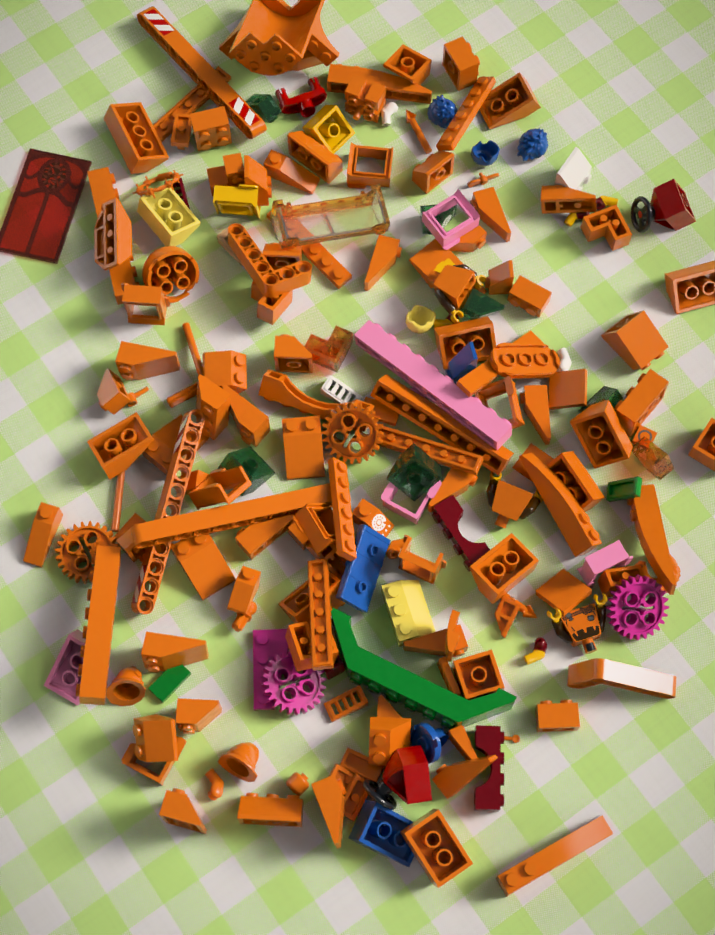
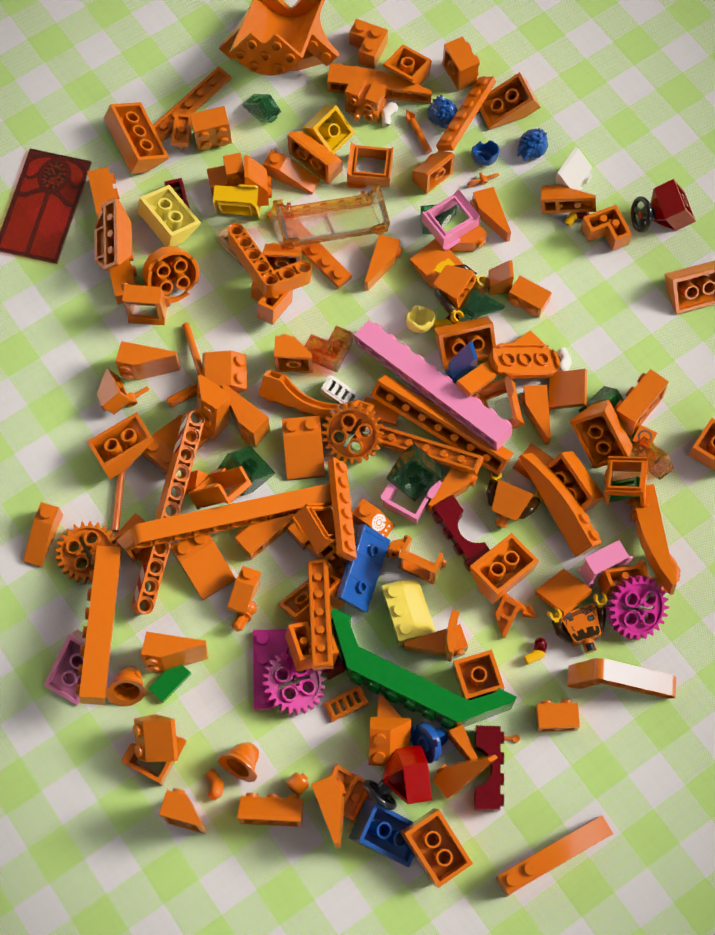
orange piece [133,170,183,198] -> none
orange beam [137,6,267,139] -> none
orange slope [175,698,222,734] -> none
red connector [275,77,327,117] -> none
orange tile [340,748,384,783] -> none
orange tile [437,657,461,696] -> none
arm [596,196,618,211] -> none
orange slope [601,310,668,370] -> none
none -> orange brick [349,19,388,69]
none -> orange piece [604,456,650,507]

